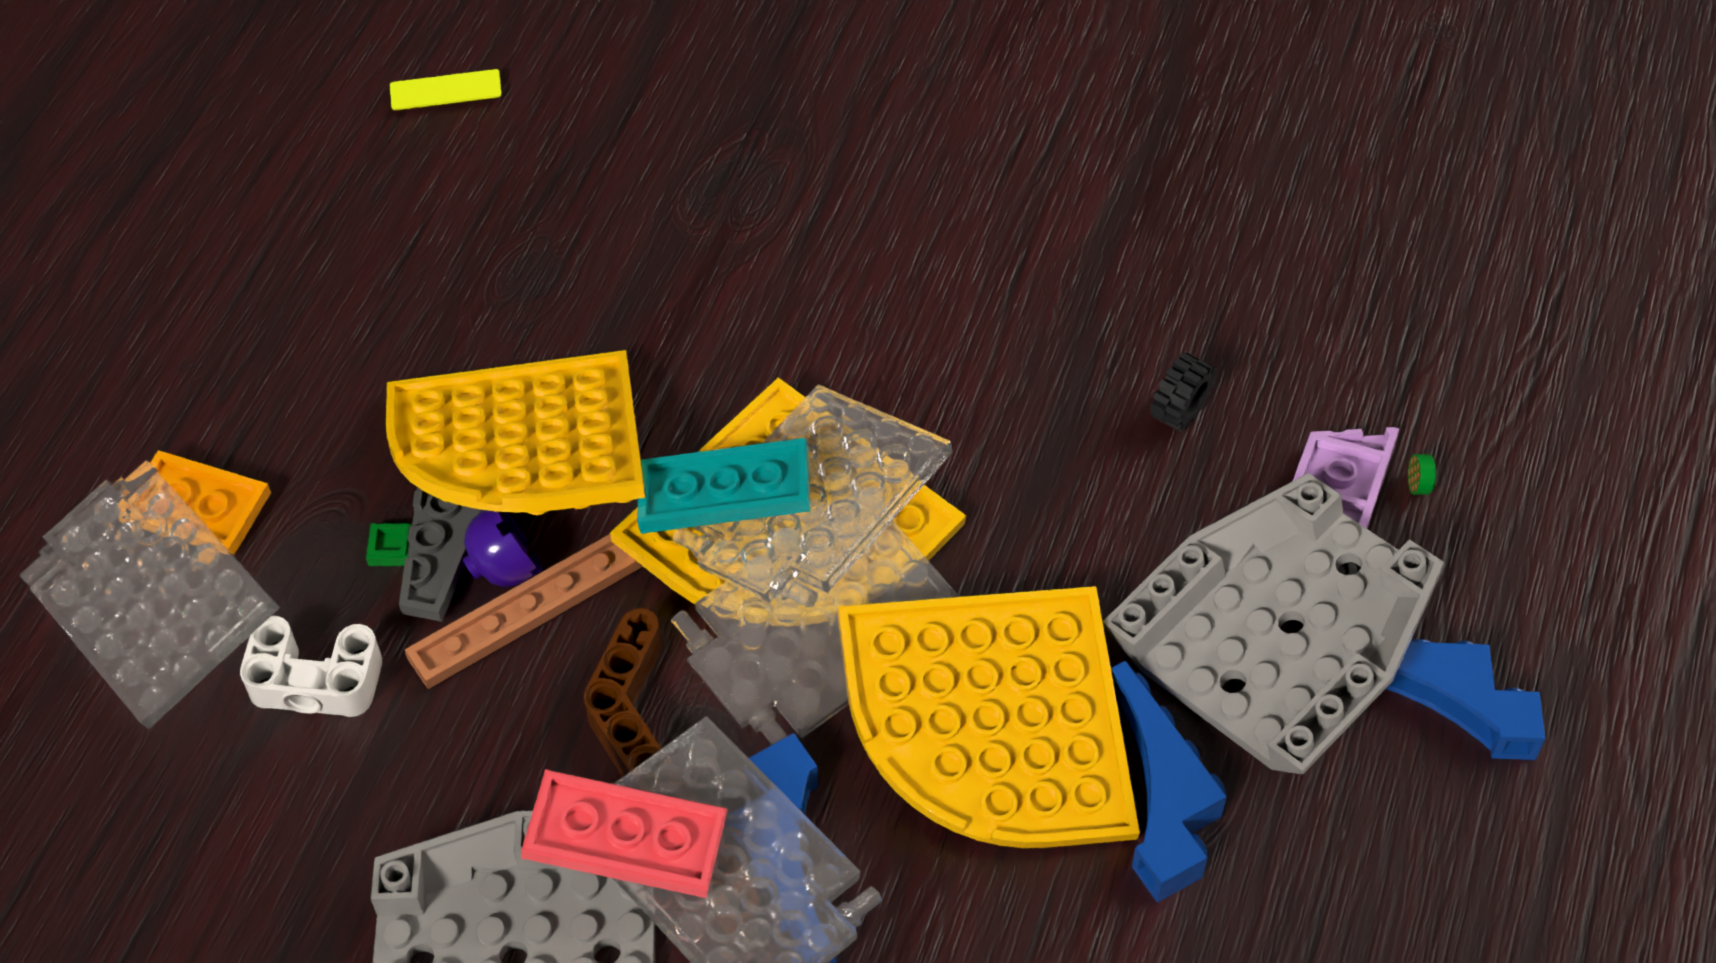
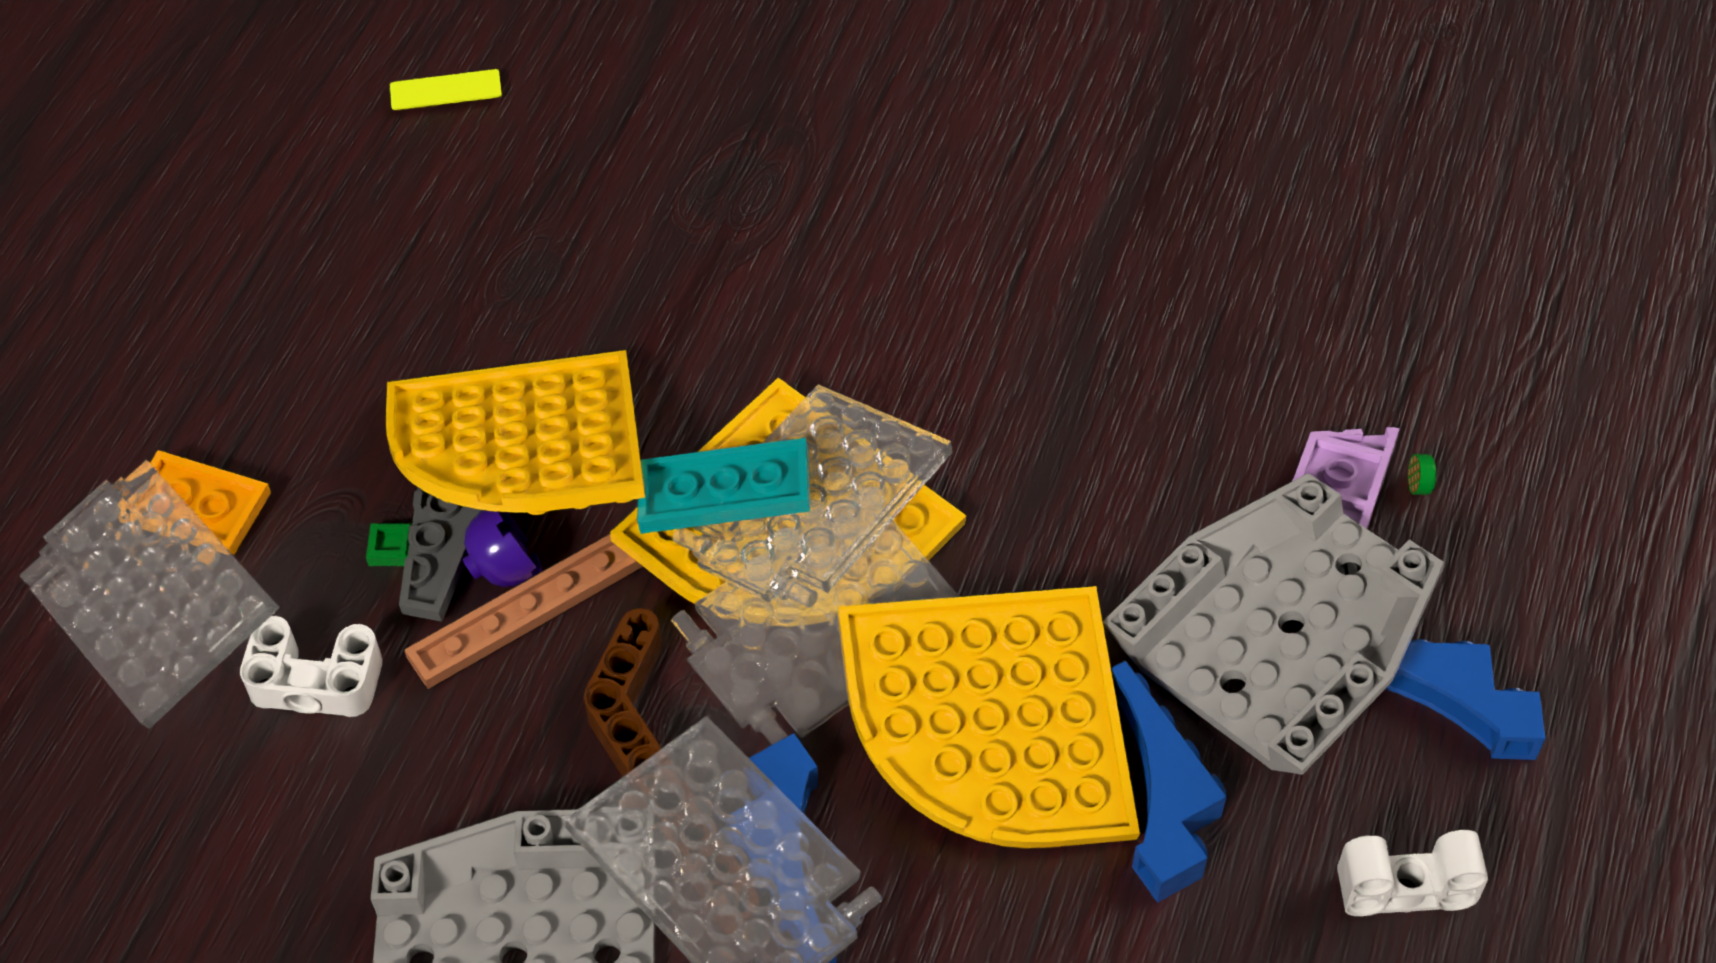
coral tile [521,770,728,898] -> none
black tyre [1150,352,1217,432] -> none
none -> white beam [1337,830,1488,917]

